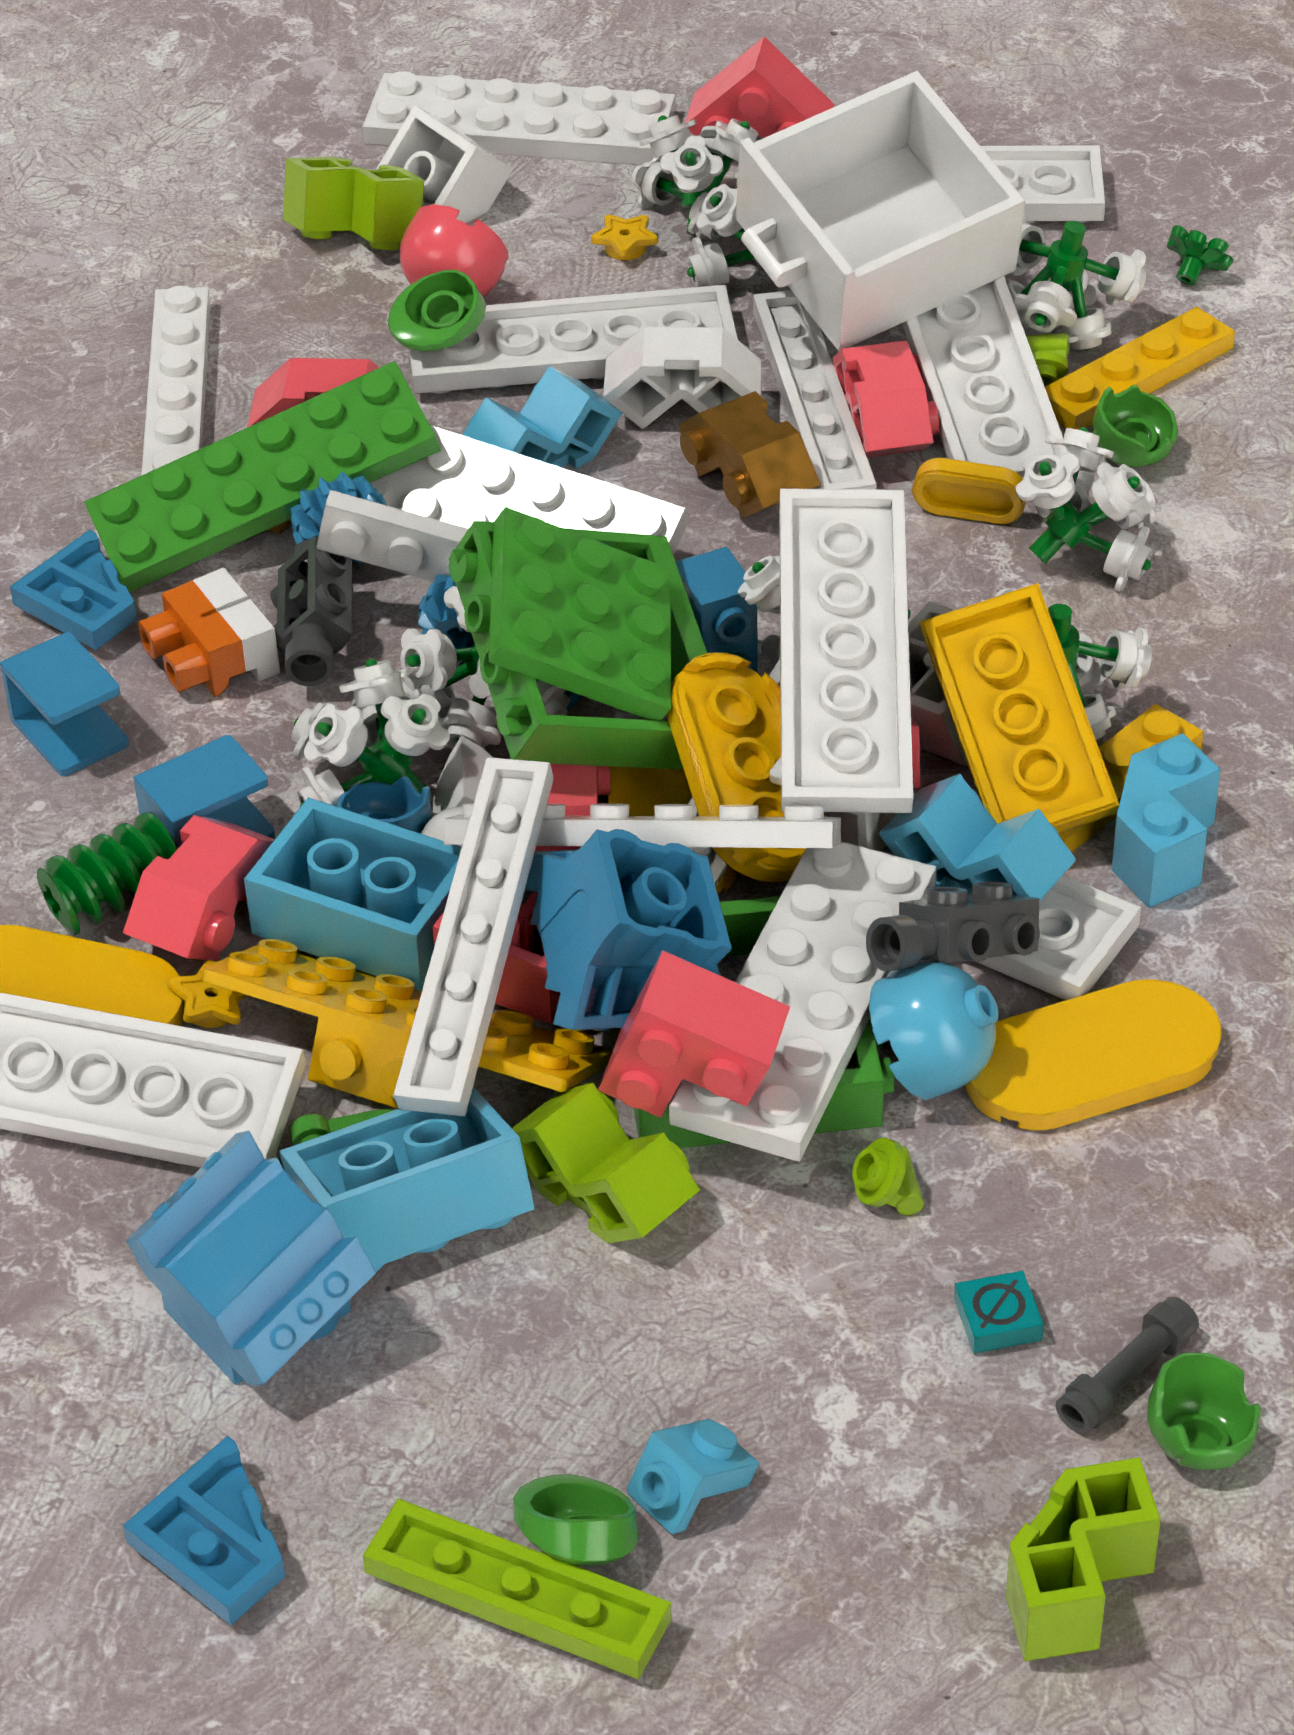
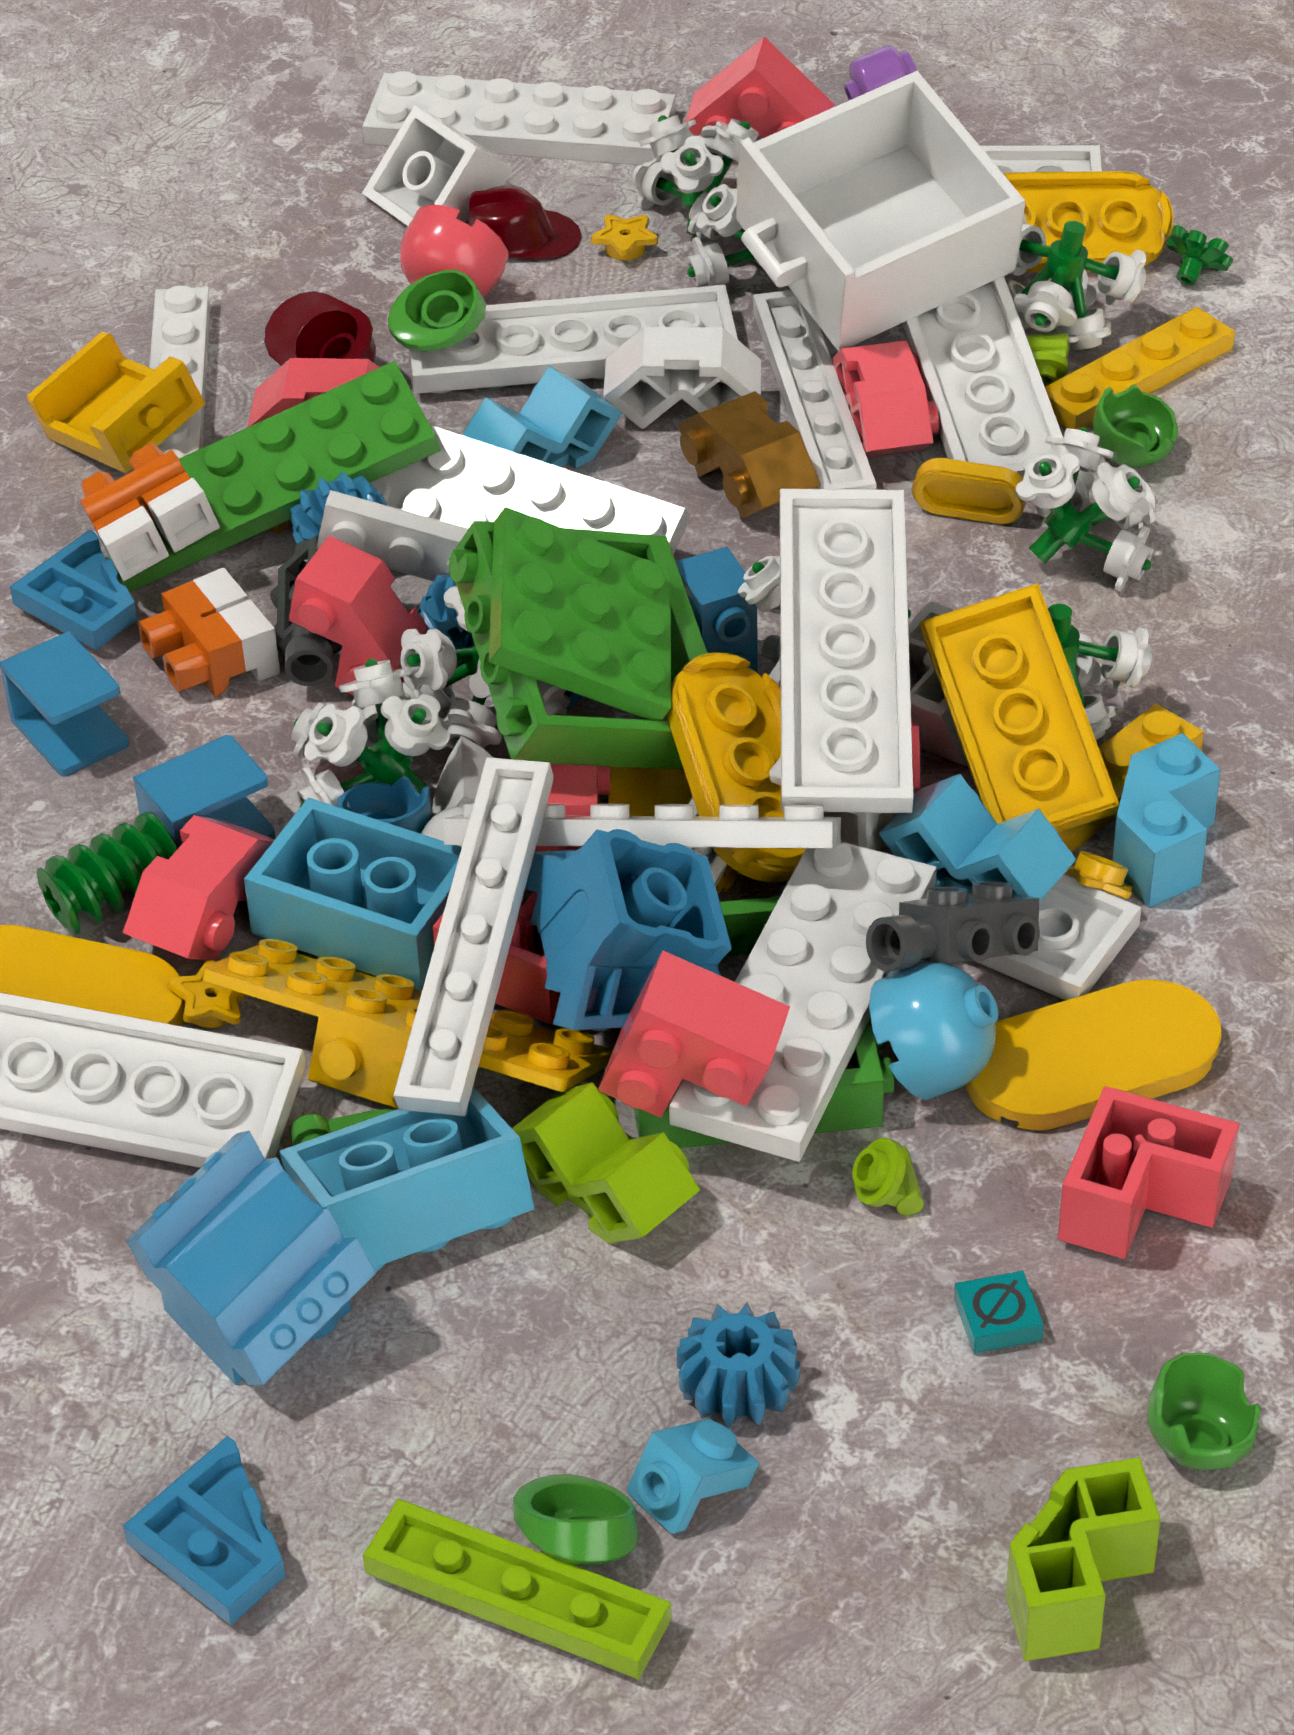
lime brick [283,157,424,250] -> none
dark grey bar [1056,1297,1199,1434] -> none
none -> yellow panel [27,331,205,474]
none -> hips [80,443,220,582]
none -> dark red piece [264,291,376,366]
none -> coral brick [289,535,428,696]
none -> dark red piece [465,185,582,260]
none -> dark azure gear [676,1302,800,1428]
none -> medium lavender head [843,45,917,100]
none -> yellow tile [1003,171,1174,273]
none -> coral brick [1058,1086,1240,1259]
none -> yellow plate [1064,851,1133,899]

